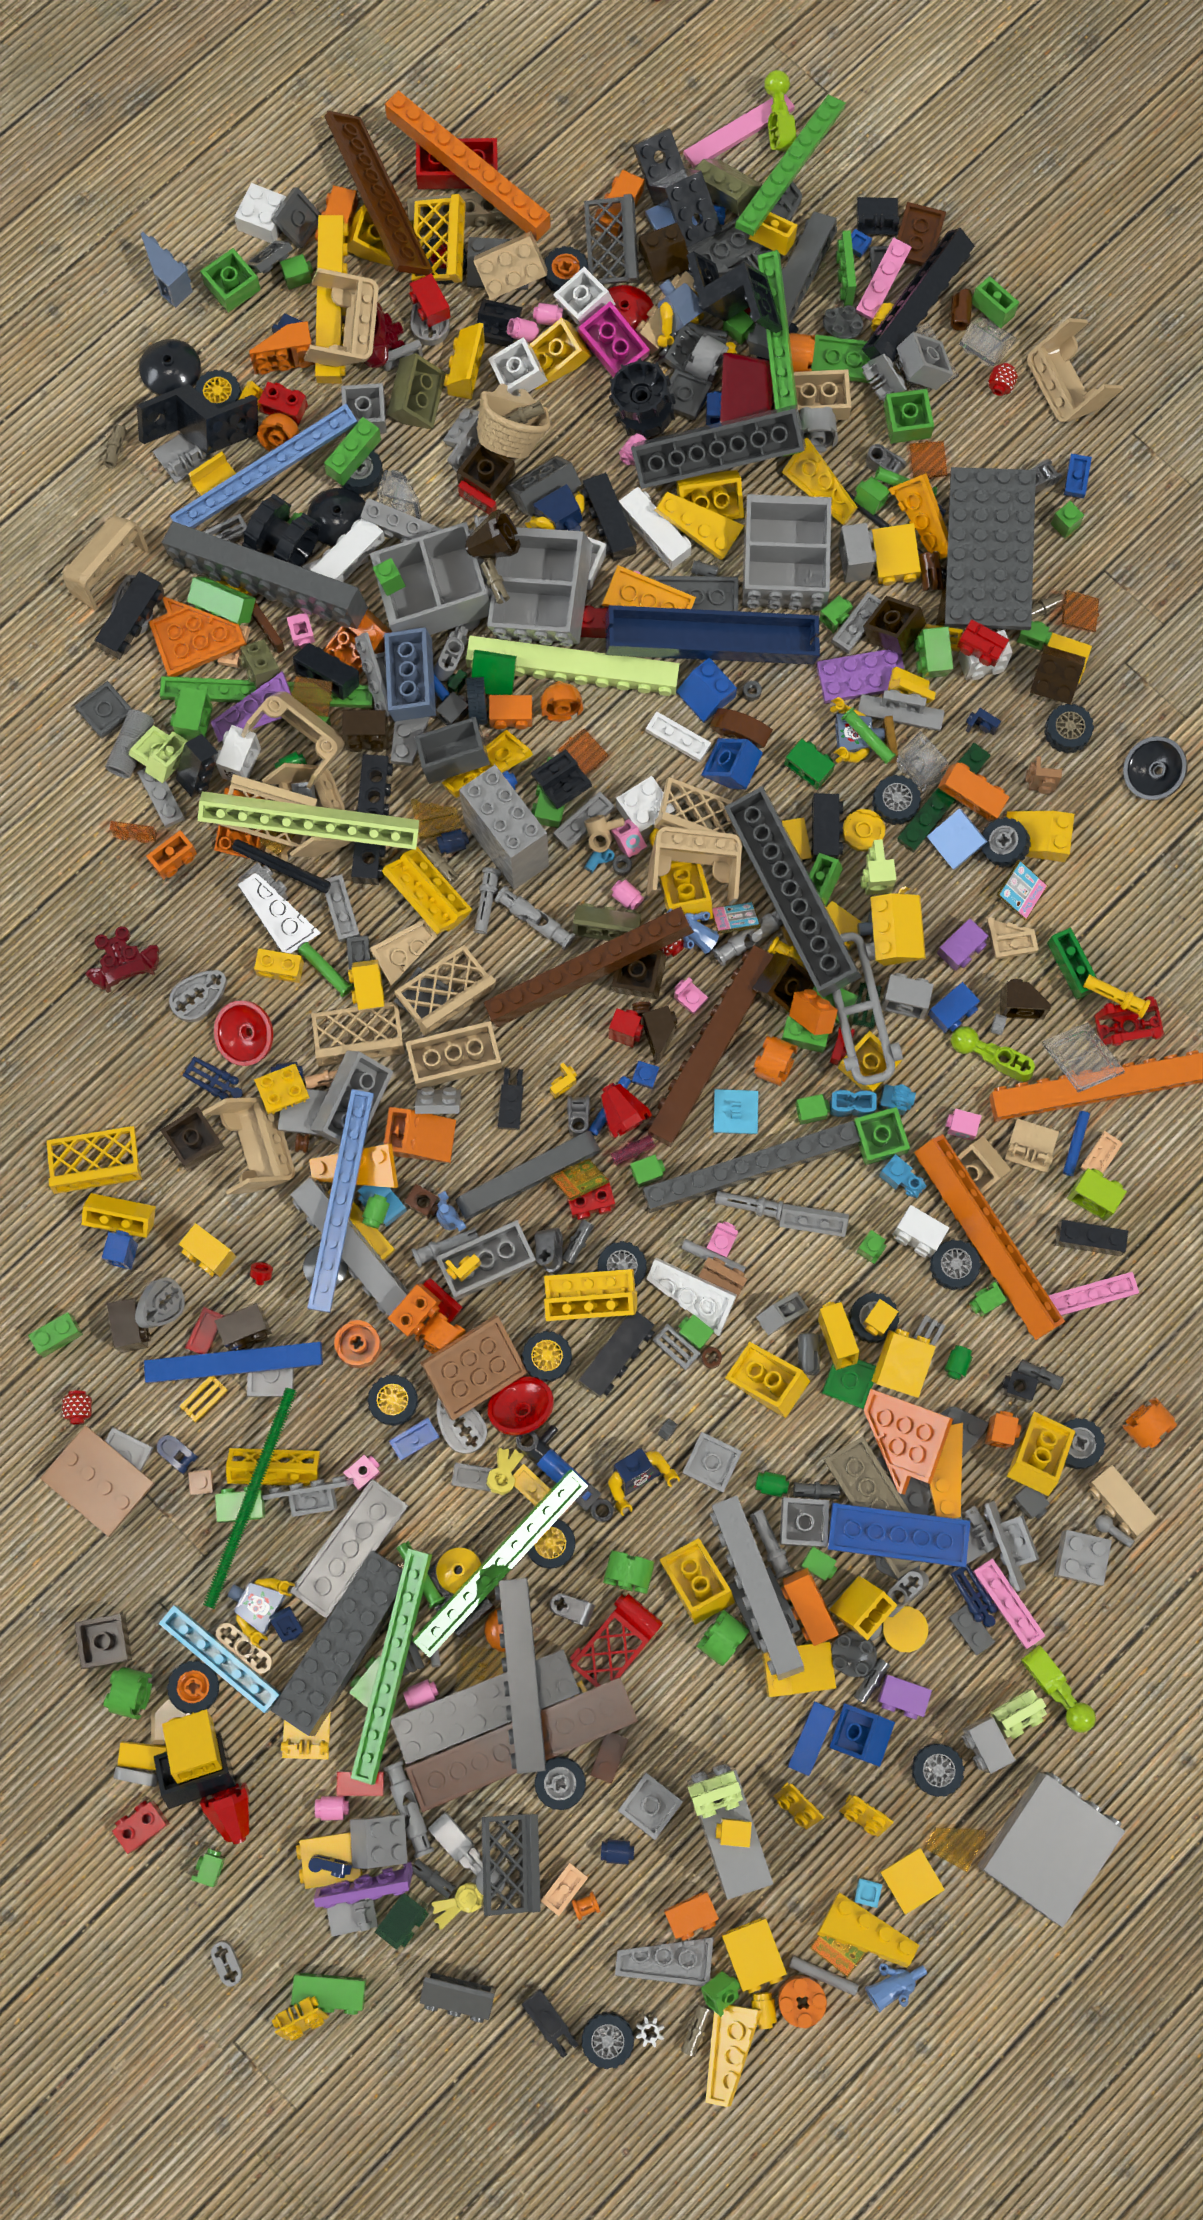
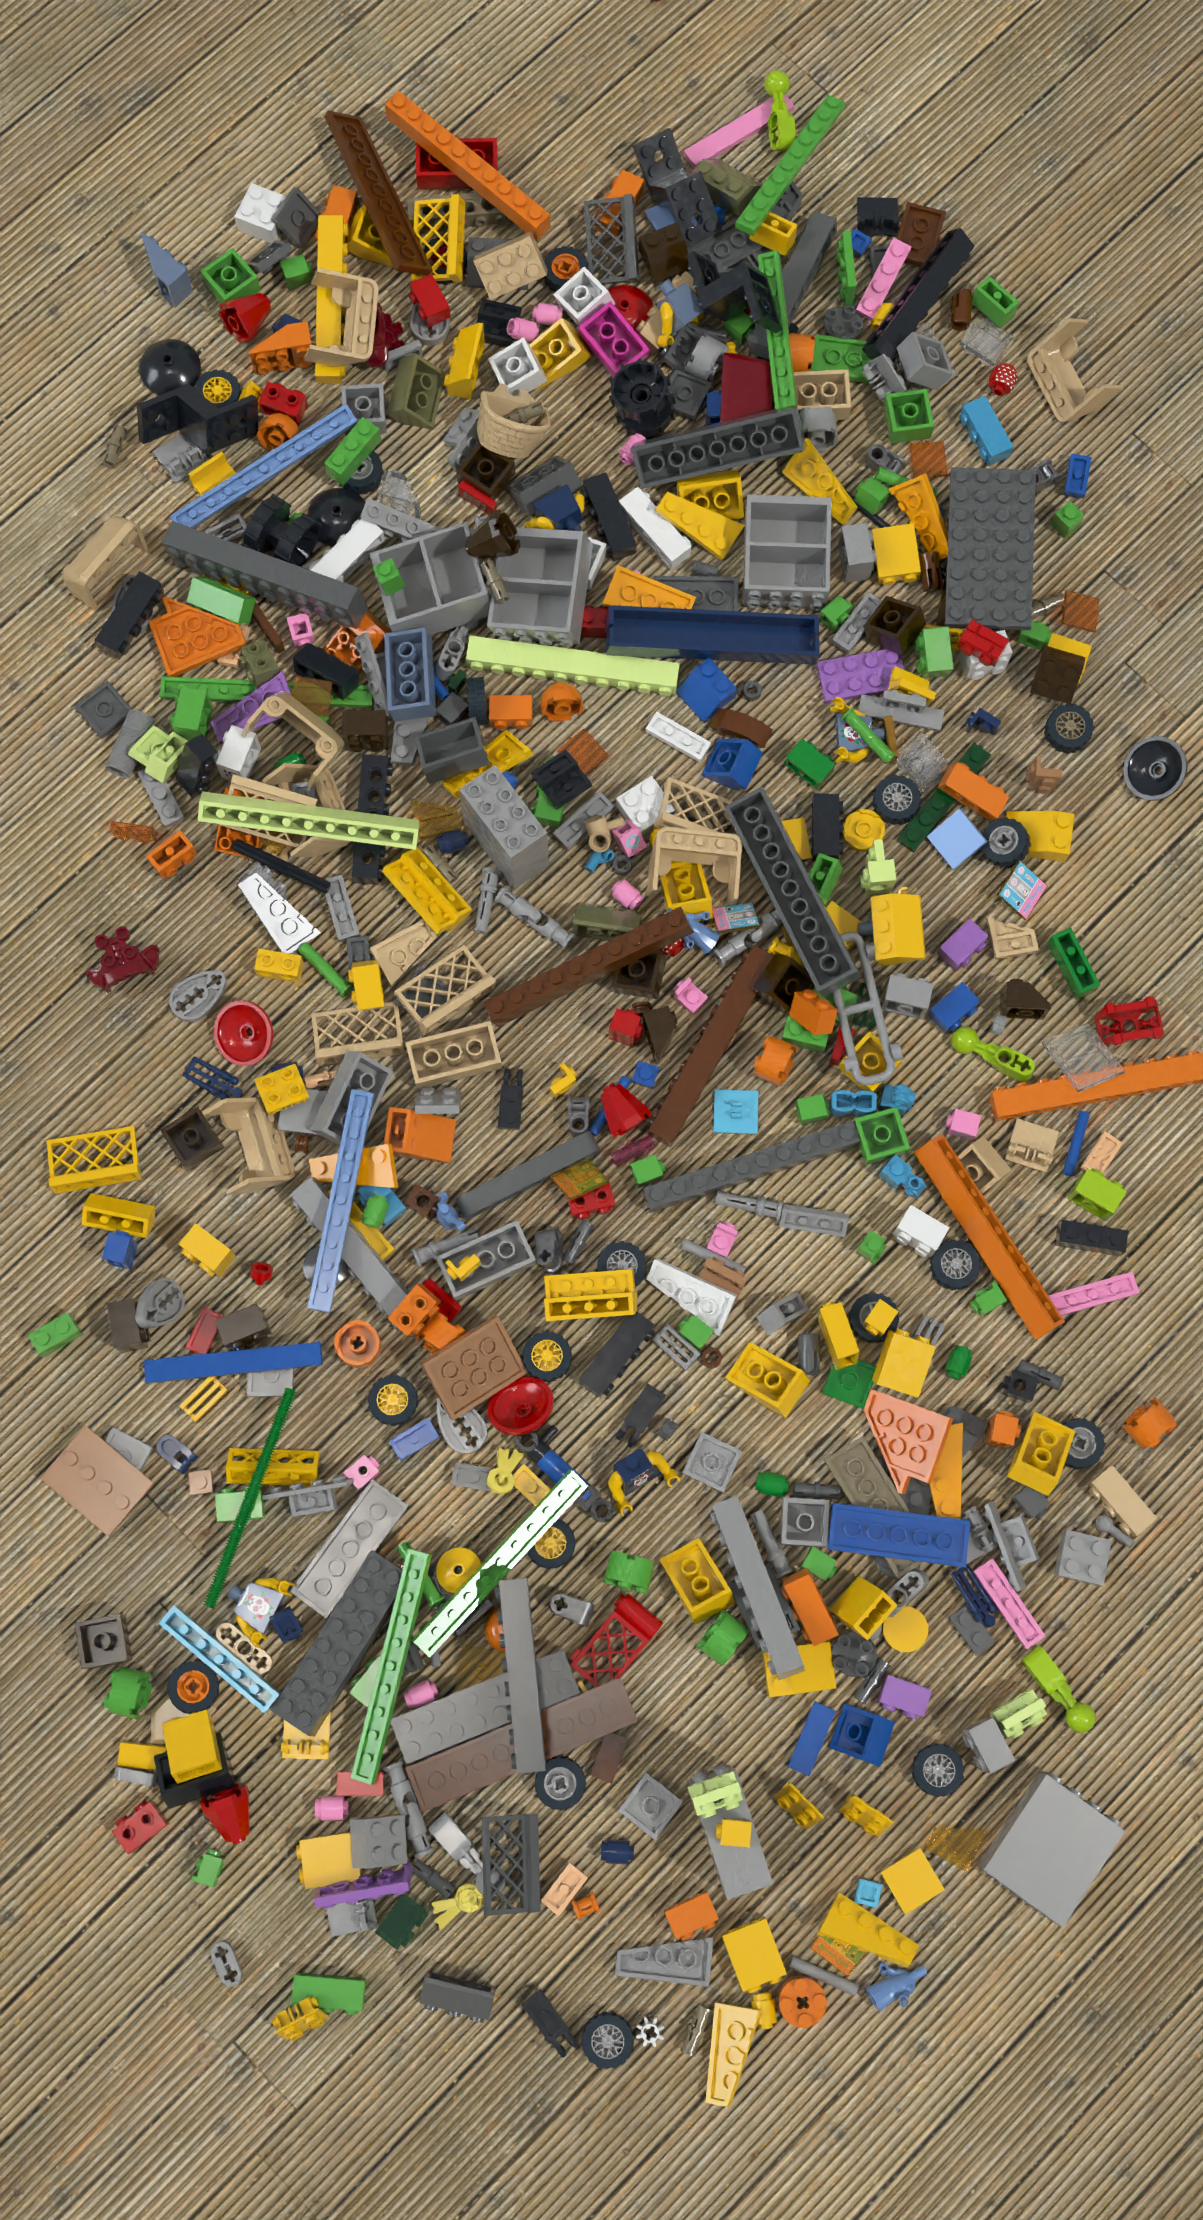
red head [62,1390,92,1425] -> none
dark blue plate [308,1854,352,1878] -> none
green tile [471,650,517,695] -> none
bright green brick [701,1971,741,2017] -> none
yellow pin [1083,974,1151,1018] -> none
none -> red cone [219,293,271,342]
none -> black hinge [615,1383,666,1448]
none -> dark azure brick [960,396,1014,466]

